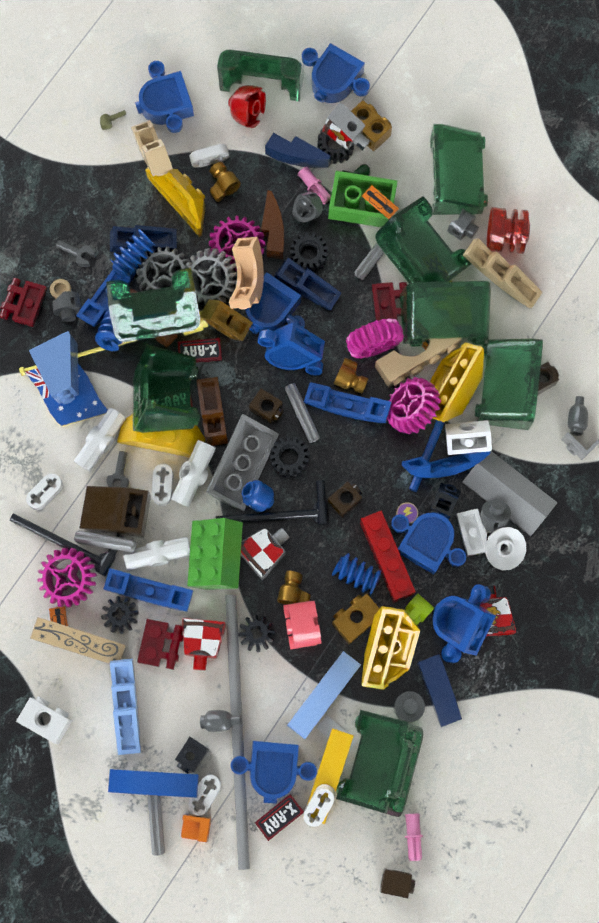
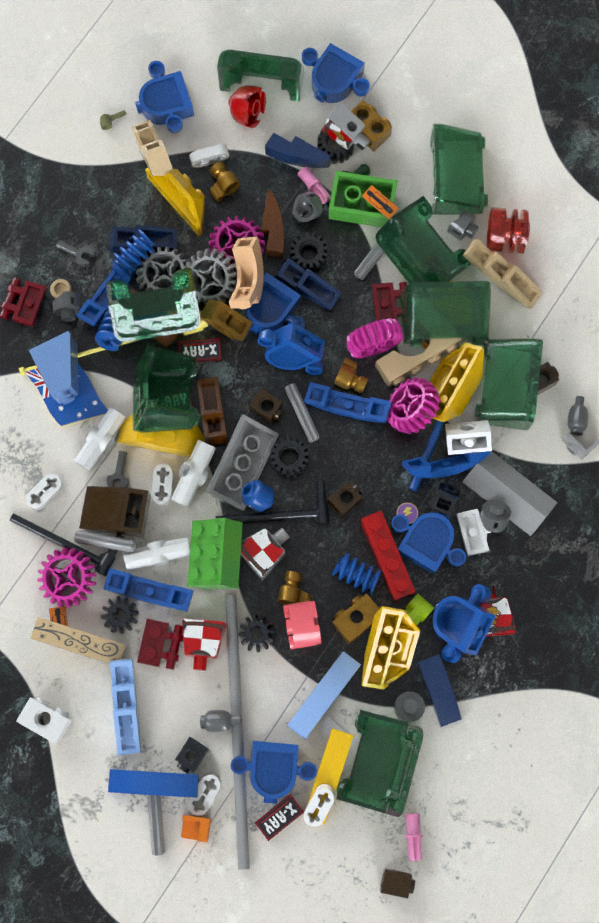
white dish [485,527,526,570] -> none

